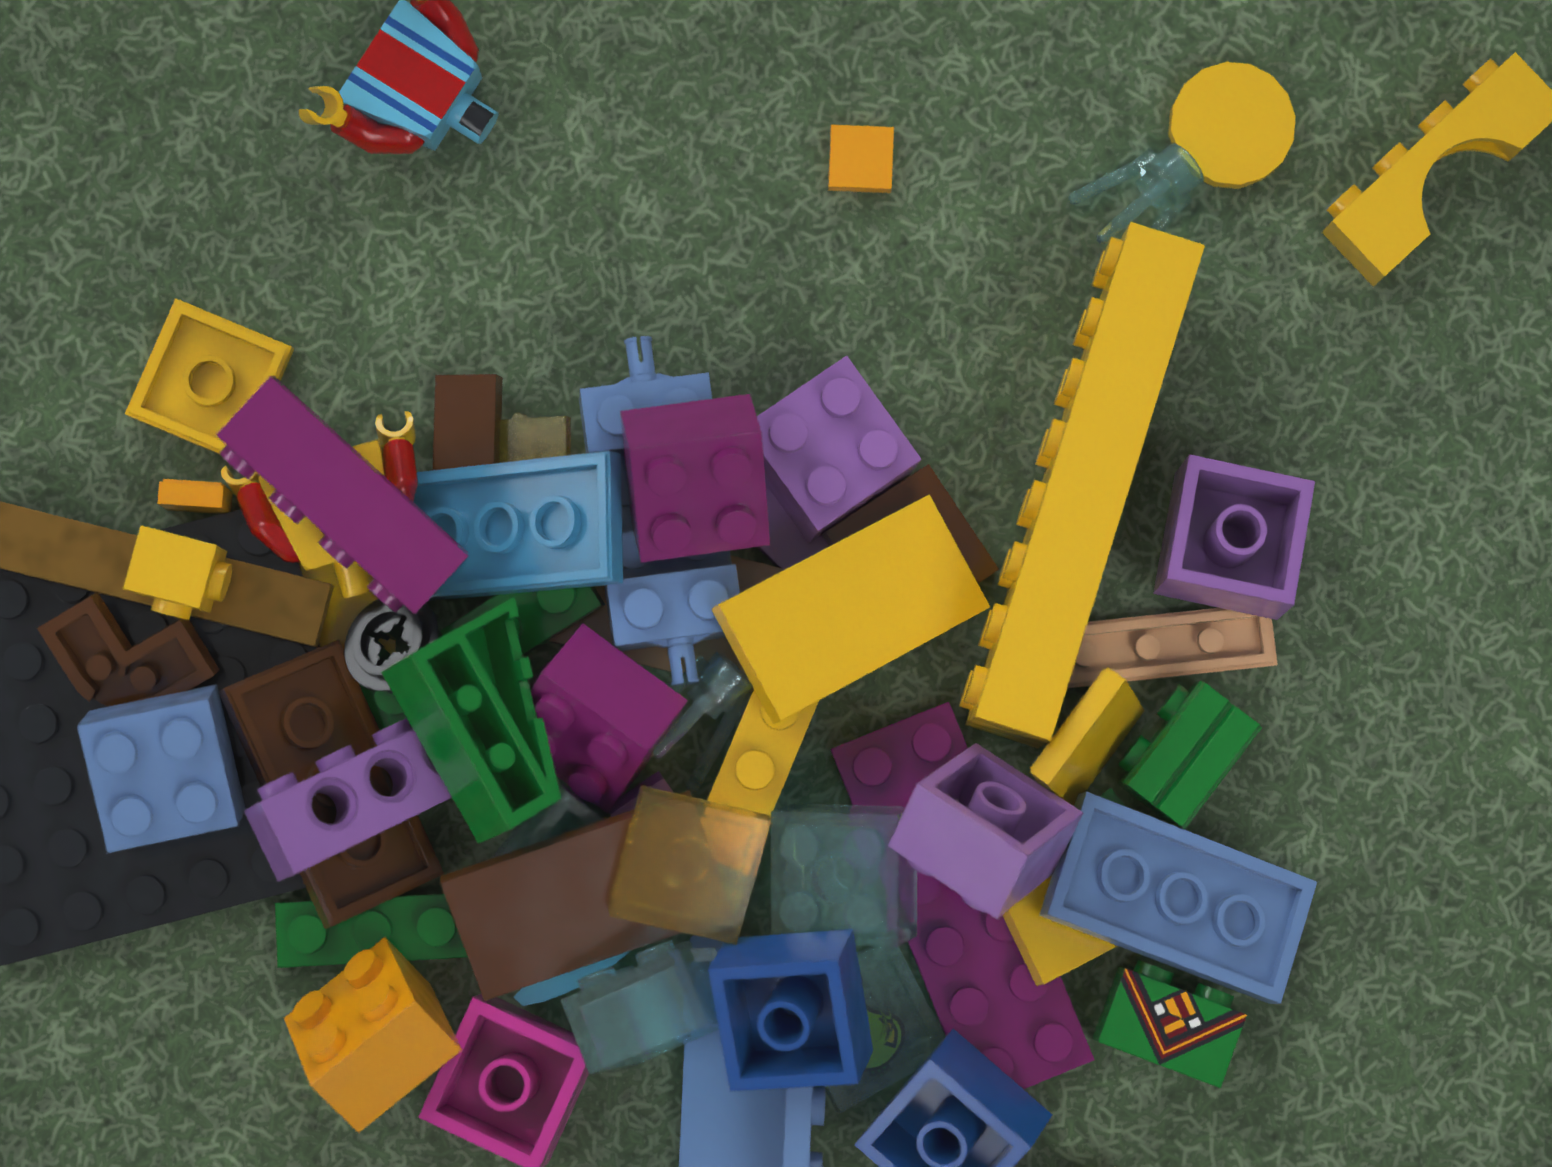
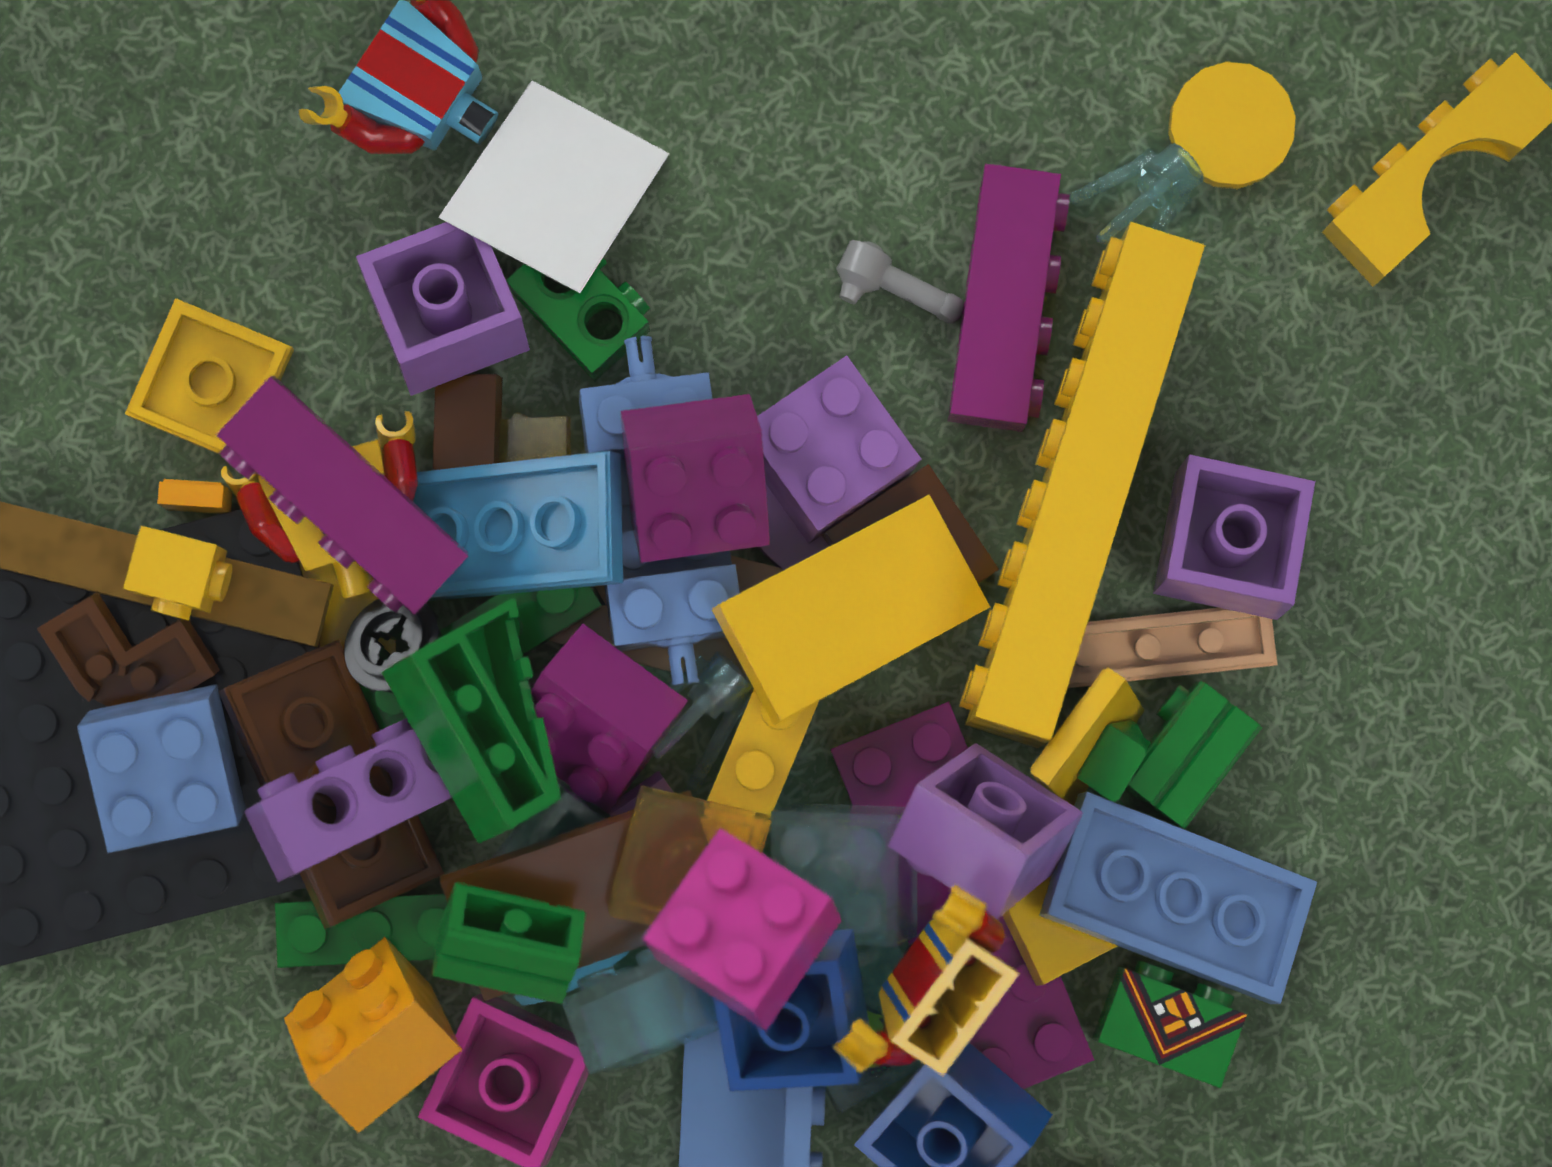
light orange tile [828,125,894,193] -> none
none -> medium lavender brick [356,222,530,396]
none -> green brick [432,882,586,1004]
none -> white sticker [438,81,669,293]
none -> green brick [506,258,650,382]
none -> dark pink brick [642,828,842,1031]
none -> torso [833,884,1019,1076]
none -> light grey piece [836,240,964,323]
none -> magenta brick [948,163,1070,432]
none -> green slope [1078,719,1148,802]

